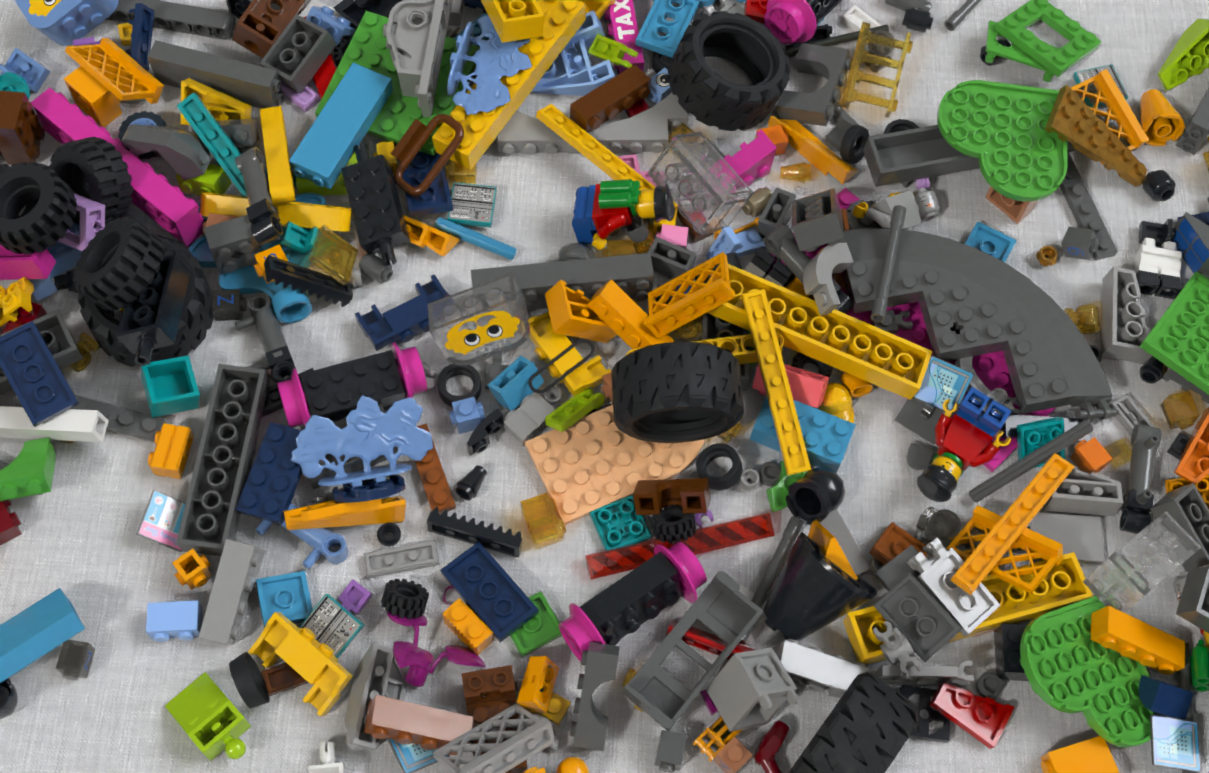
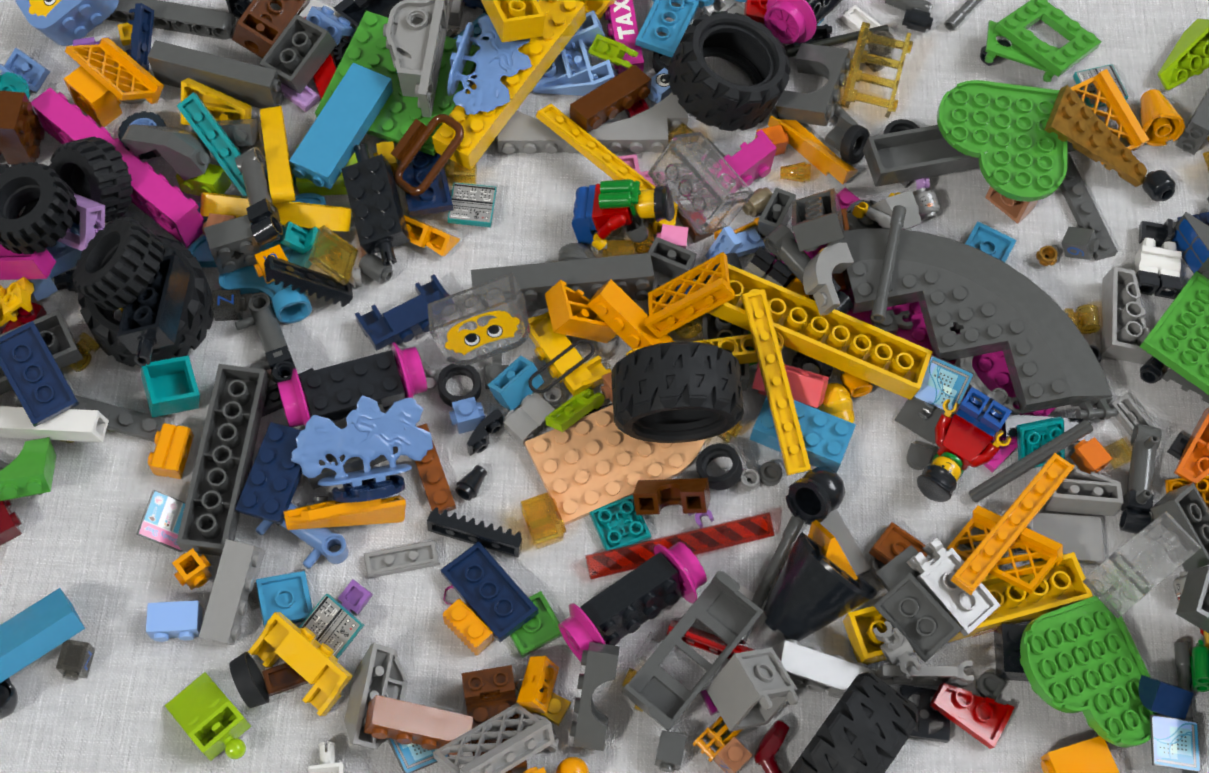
black plate [377,523,401,546] -> none
black tyre [381,579,429,619] -> none
magenta plant [387,611,486,687] -> none
dark azure axle [435,217,517,260] -> none
black tyre [651,505,696,543] -> none
bright green tile [766,461,806,512] -> none
clear smoke piece [914,507,961,548] -> none
light orange brick [1090,606,1185,675] -> none
clear yellow brick [1160,391,1200,430] -> none

